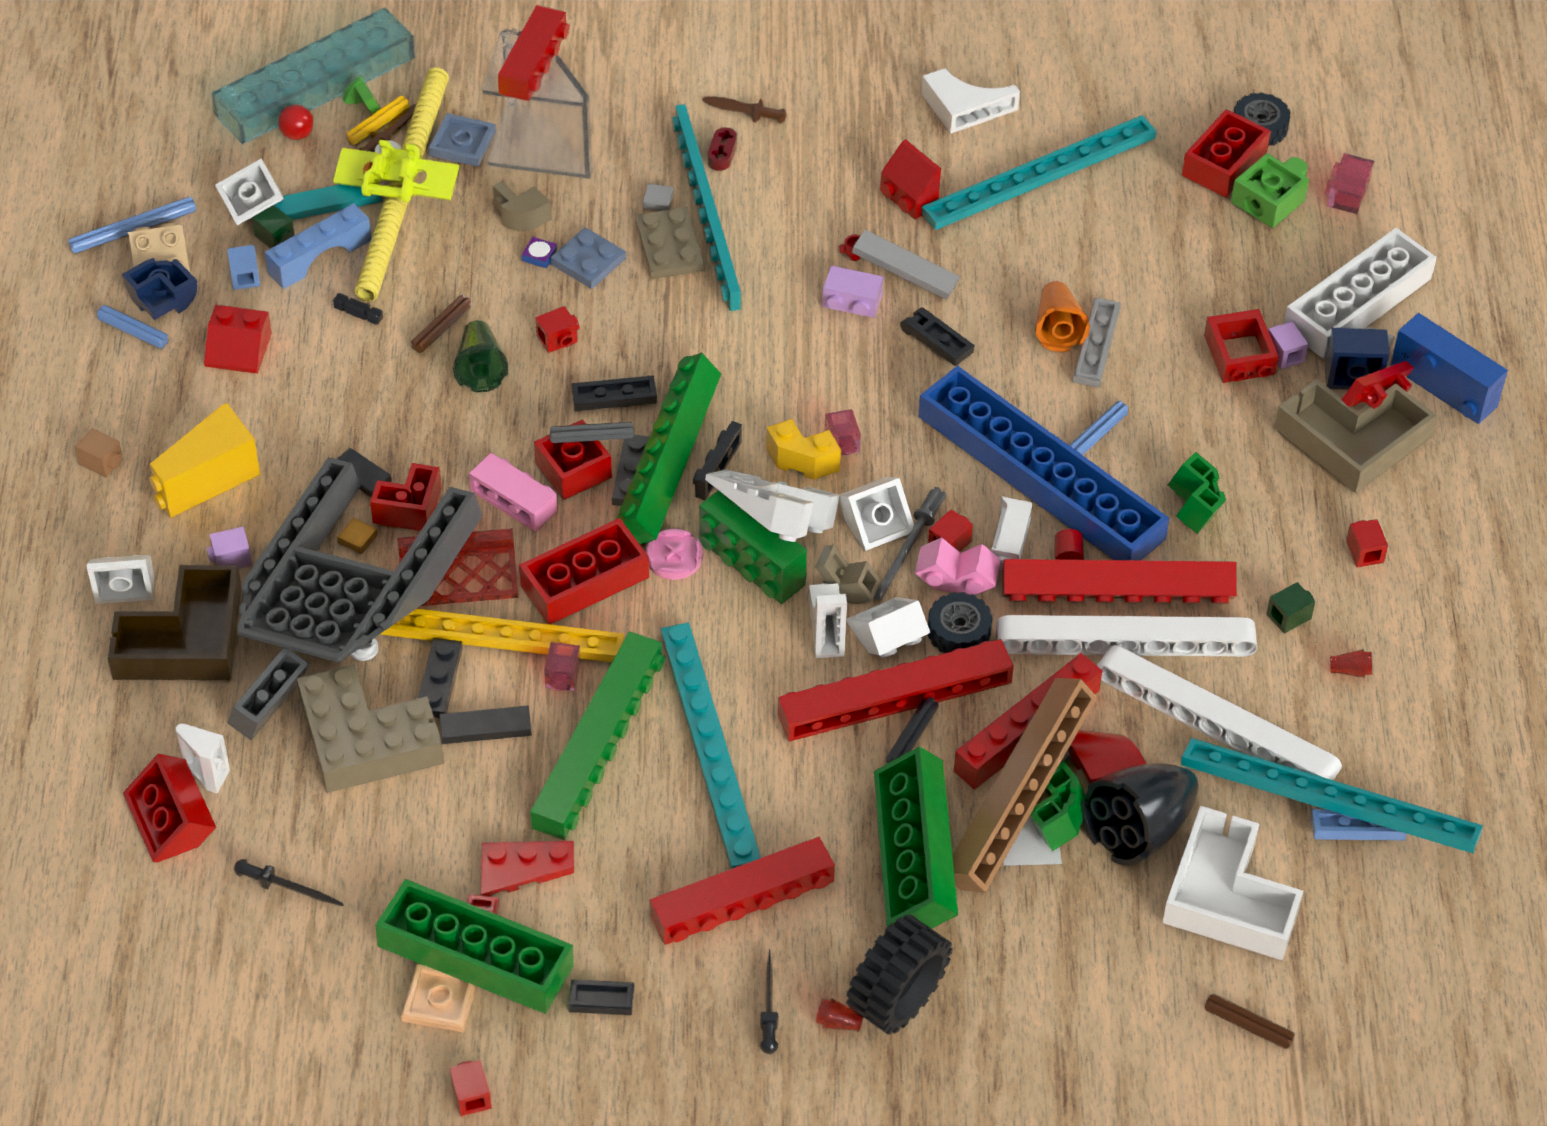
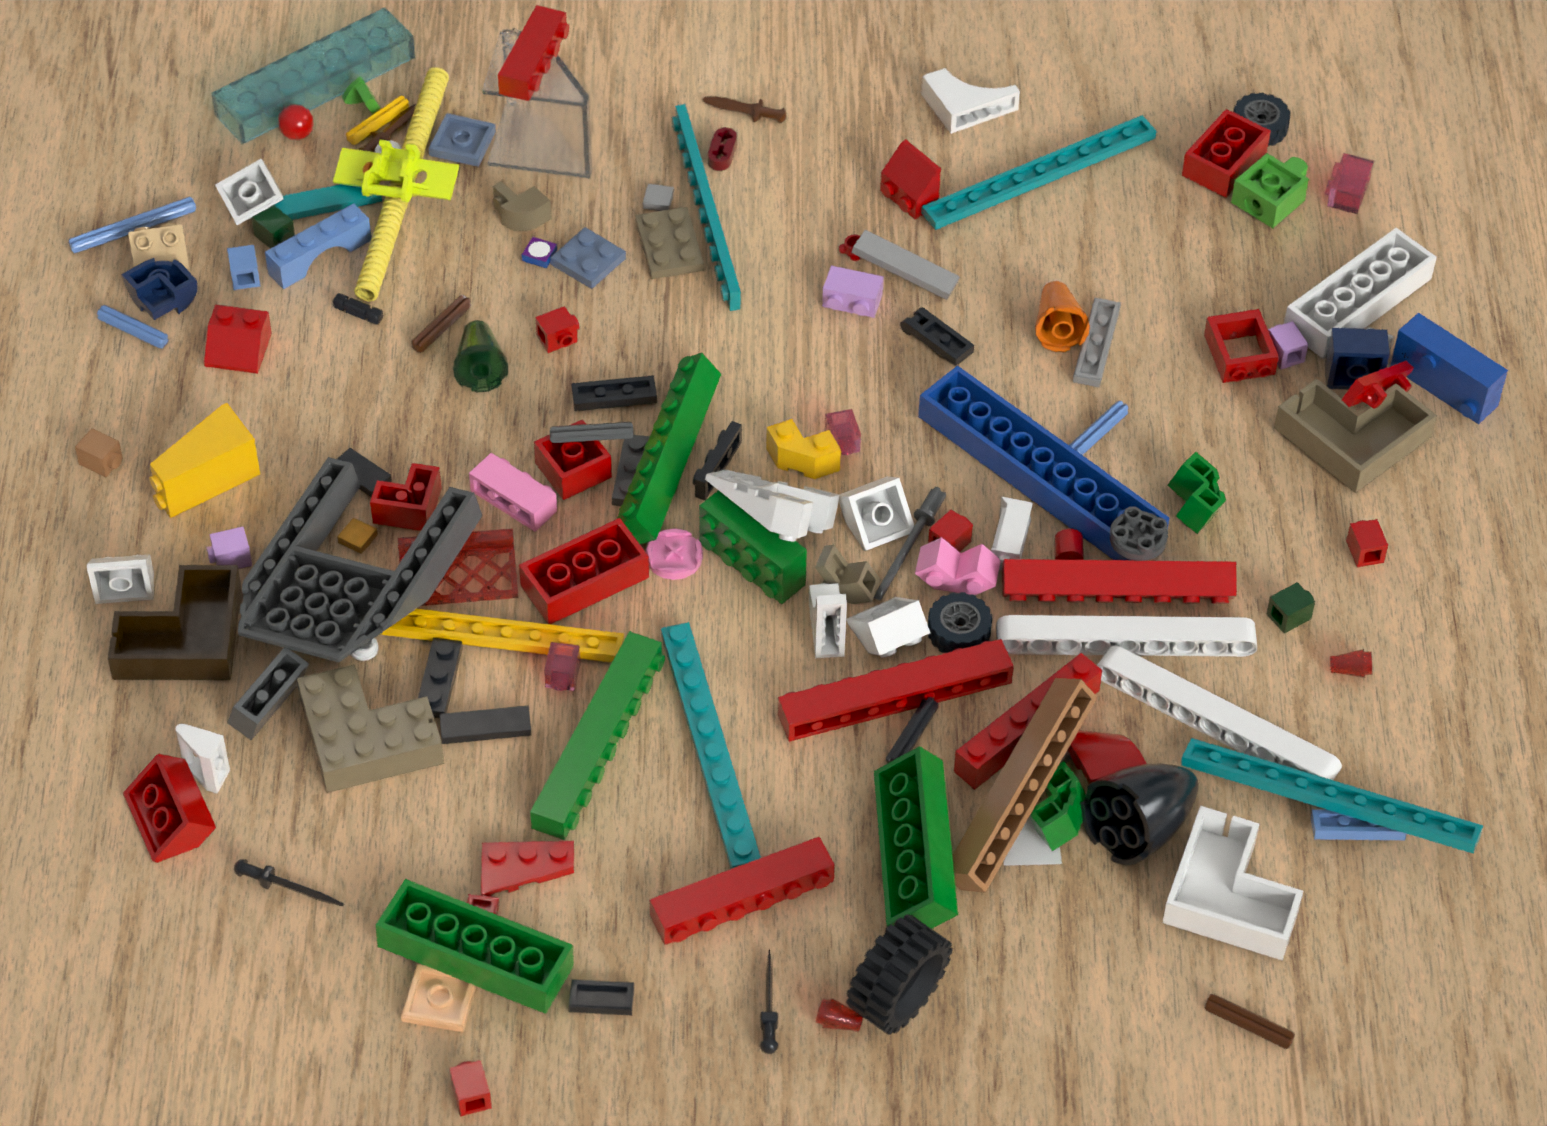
none -> dark grey tile [1109,507,1168,561]

